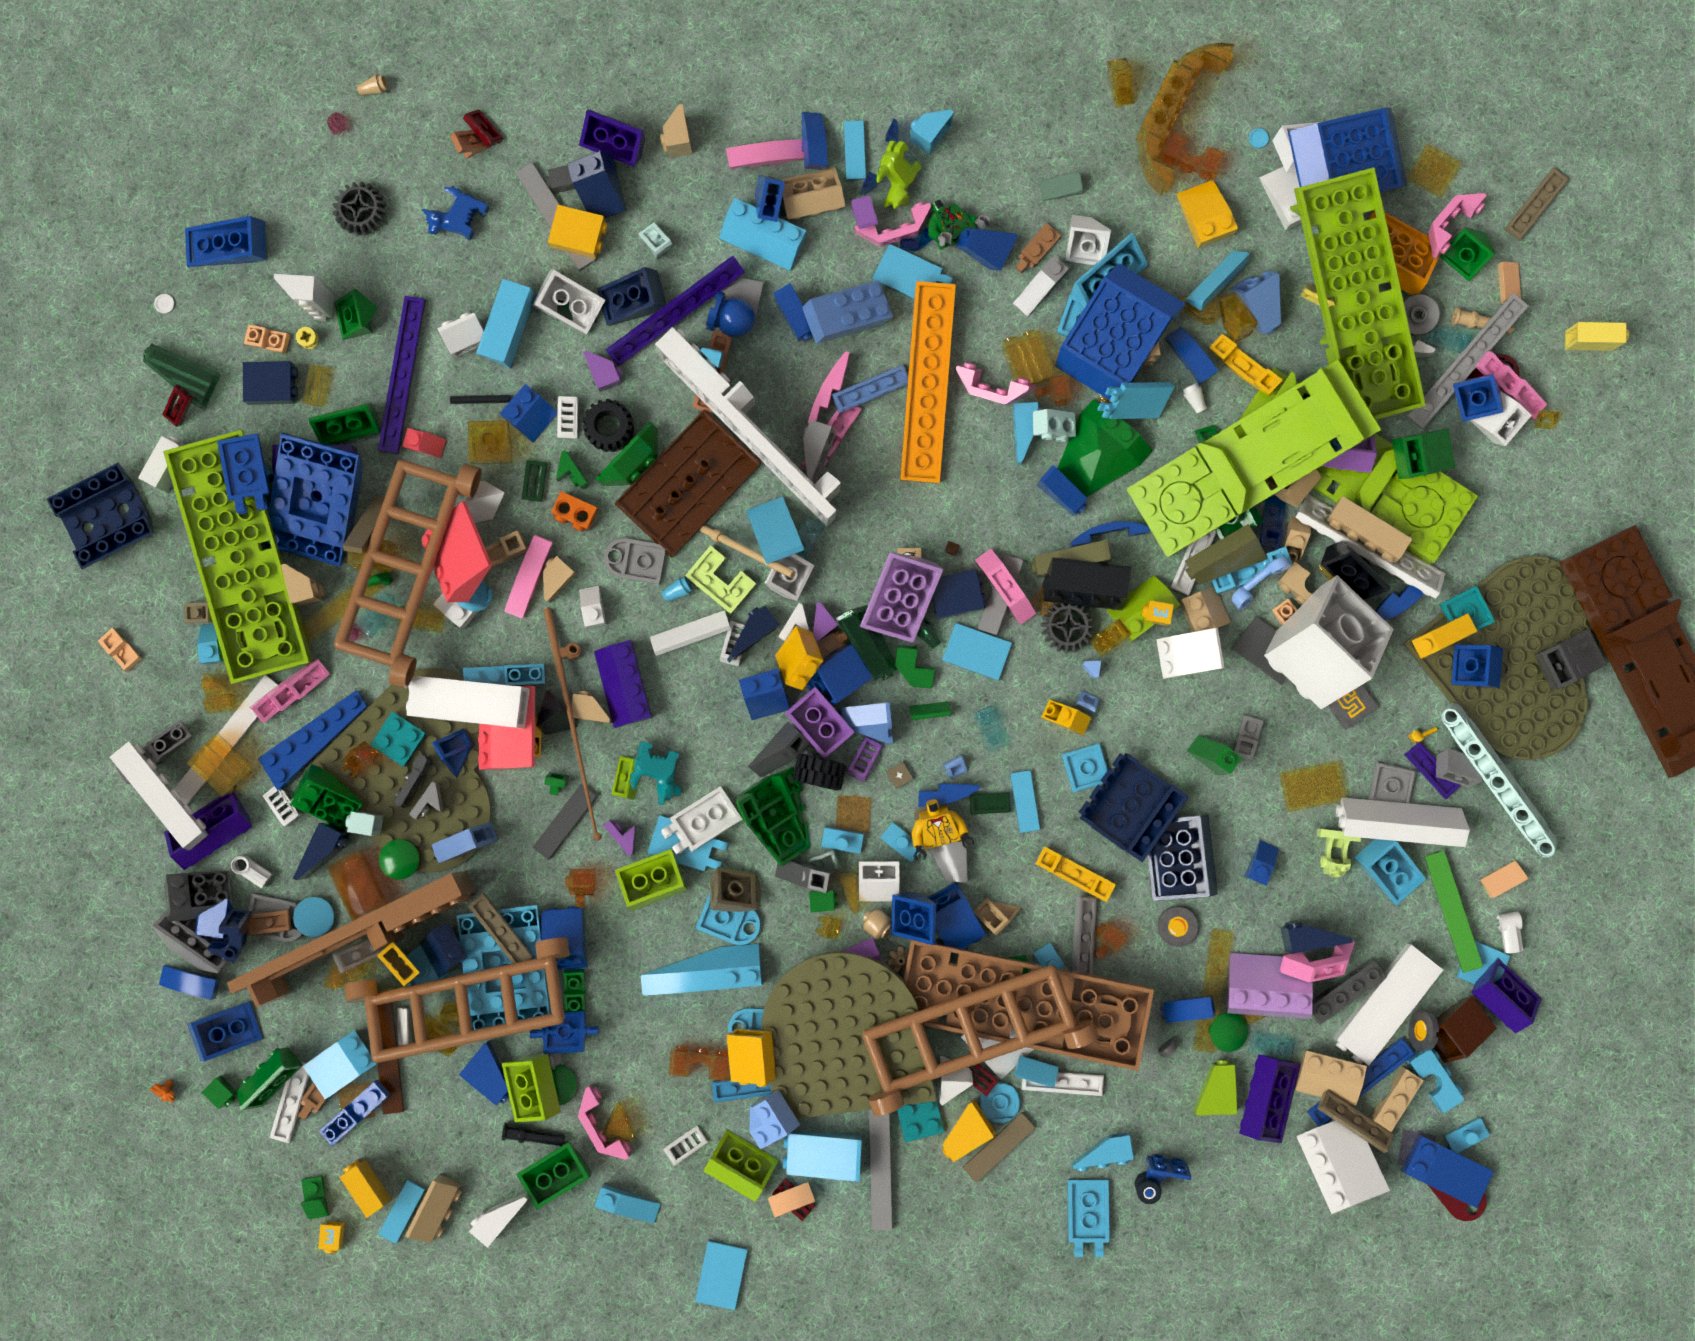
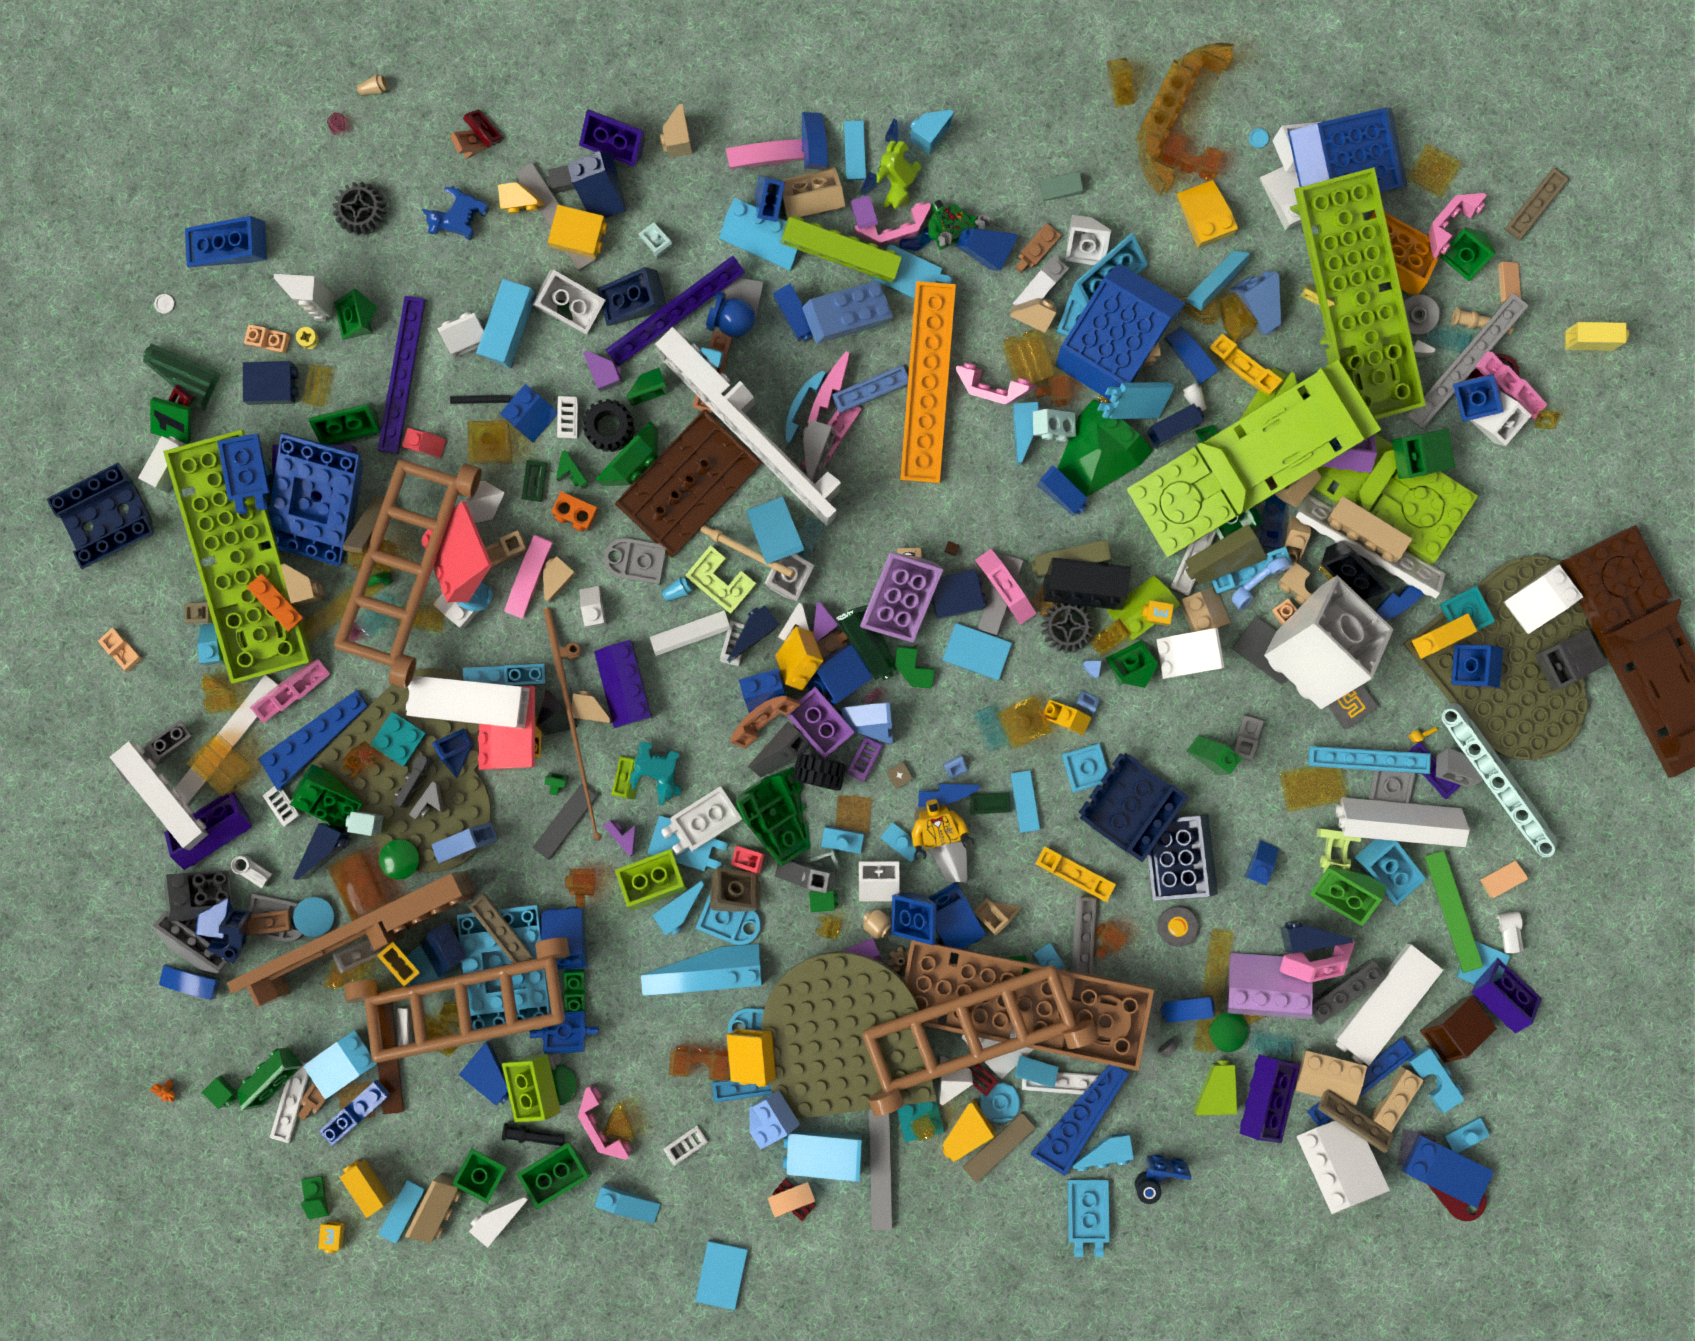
blue slope [187,1001,263,1062] -> none
lime slope [703,1130,779,1202] -> none
clear yellow slope [839,873,858,914] -> none
green slope [909,701,951,720] -> none
clear green cone [917,619,941,649] -> none
blue slope [1069,521,1150,548] -> none
flat silver tile [1408,1010,1439,1051] -> none
none -> green tile [150,397,191,444]
none -> orange plate [247,573,304,632]
none -> green slope [452,1148,507,1204]
none -> yellow slope [498,182,545,214]
none -> green slope [627,368,669,406]
none -> medium azure slope [652,880,705,936]
none -> nougat slope [730,696,800,749]
none -> coral slope [731,846,766,874]
none -> lime brick [779,216,902,283]
none -> medium azure slope [785,371,826,446]
none -> clear pink tile [864,688,883,705]
none -> clear yellow brick [910,1113,937,1141]
none -> clear yellow slope [996,695,1052,749]
none -> tan slope [1010,298,1056,333]
none -> blue wing [1031,1065,1129,1176]
none -> green slope [1105,640,1158,688]
none -> dark blue brick [1147,403,1204,449]
none -> medium azure tile [1308,746,1431,774]
none -> bright green slope [1309,865,1387,926]
none -> white slope [1504,565,1583,634]

